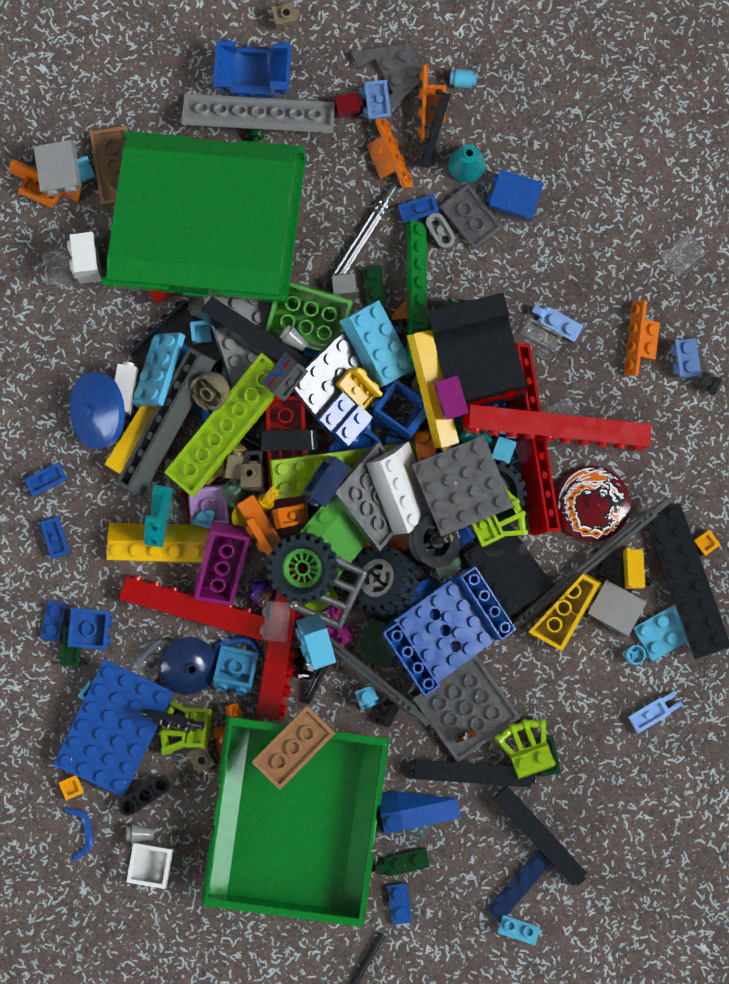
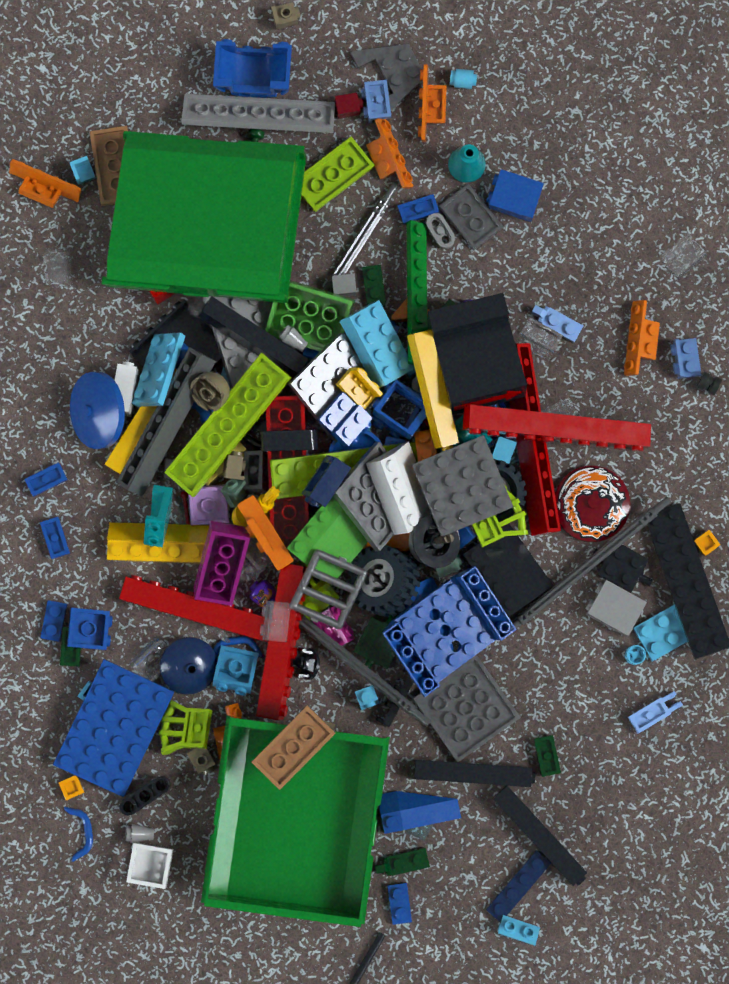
light grey brick [34,140,82,197] -> none
white brick [67,232,102,284] -> none
black plate [142,709,205,733] -> none
medium azure panel [190,321,212,345] -> none
medium azure tile [192,509,216,529] -> none
dark tan brick [240,461,266,491] -> none
dark grey panel [261,352,309,402] -> none
black wheel [267,533,339,604] -> none
orange slope [272,504,308,529] -> none
medium azure brick [295,614,336,670] -> none
black bar [303,665,329,704] -> none
black hinge [414,90,451,168] -> none
magenta panel [433,376,469,420] -> none
reddish brown tile [454,729,476,743] -> none
lime plate [494,718,555,779] -> none
yellow wedge [529,573,601,651] -> none
yellow panel [623,547,645,589] -> none
none -> lime plate [301,136,375,212]

